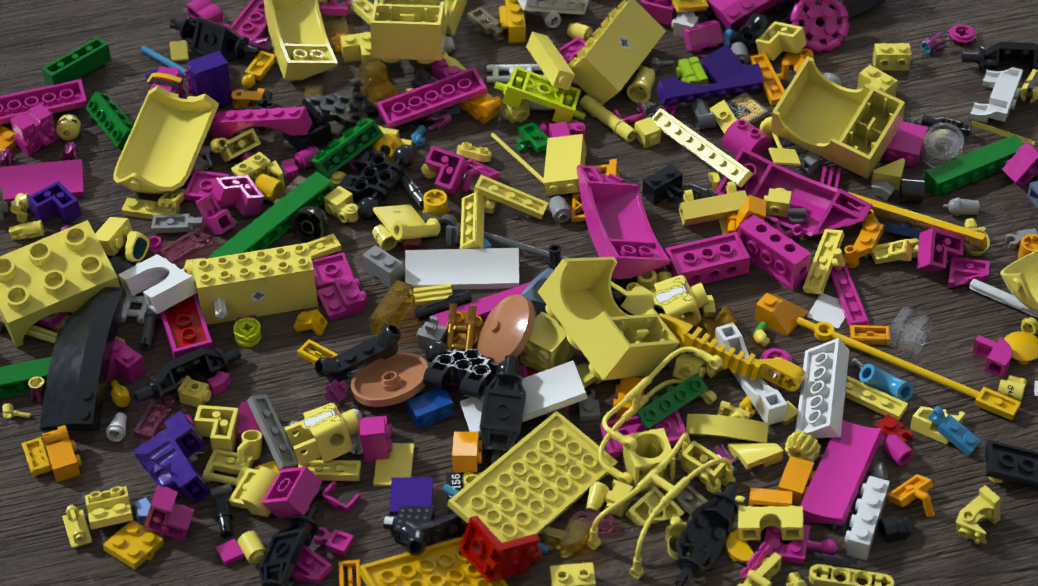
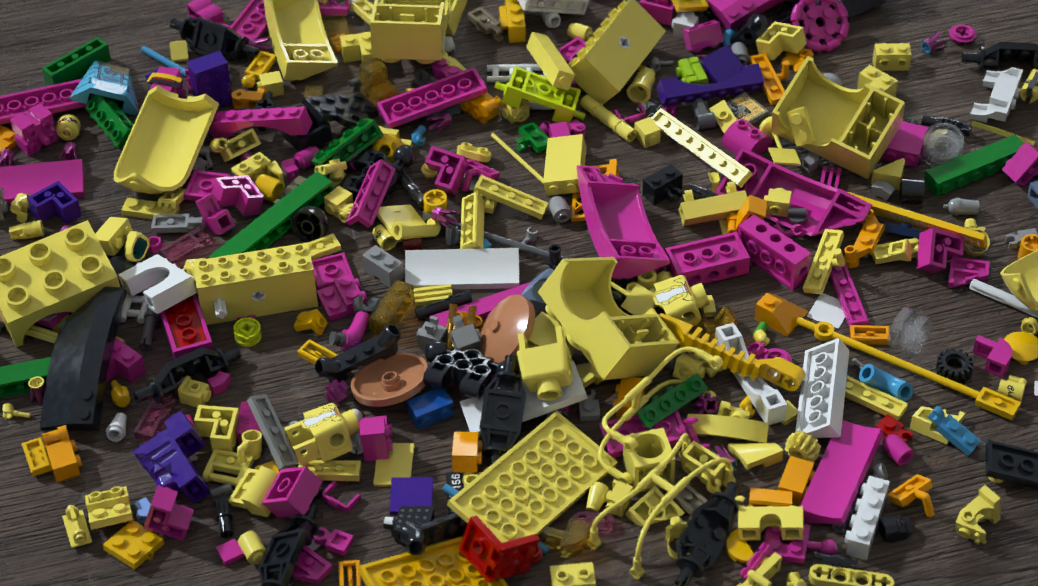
none -> medium azure wedge [69,60,139,116]
none -> light yellow brick [257,71,284,97]
none -> light yellow plate [315,159,347,179]
none -> piece [329,296,380,351]
none -> dark pink fence [346,159,396,228]
none -> flat silver piece [431,207,459,229]
none -> light grey brick [450,315,482,351]
none -> light yellow piece [517,325,573,401]
none -> light grey hand [521,227,538,244]
none -> dark pink piece [683,417,710,449]
none -> magenta gear [694,393,720,415]
none -> dark pink plate [747,342,768,360]
none -> light yellow plate [787,106,816,146]
none -> black tyre [935,348,974,384]

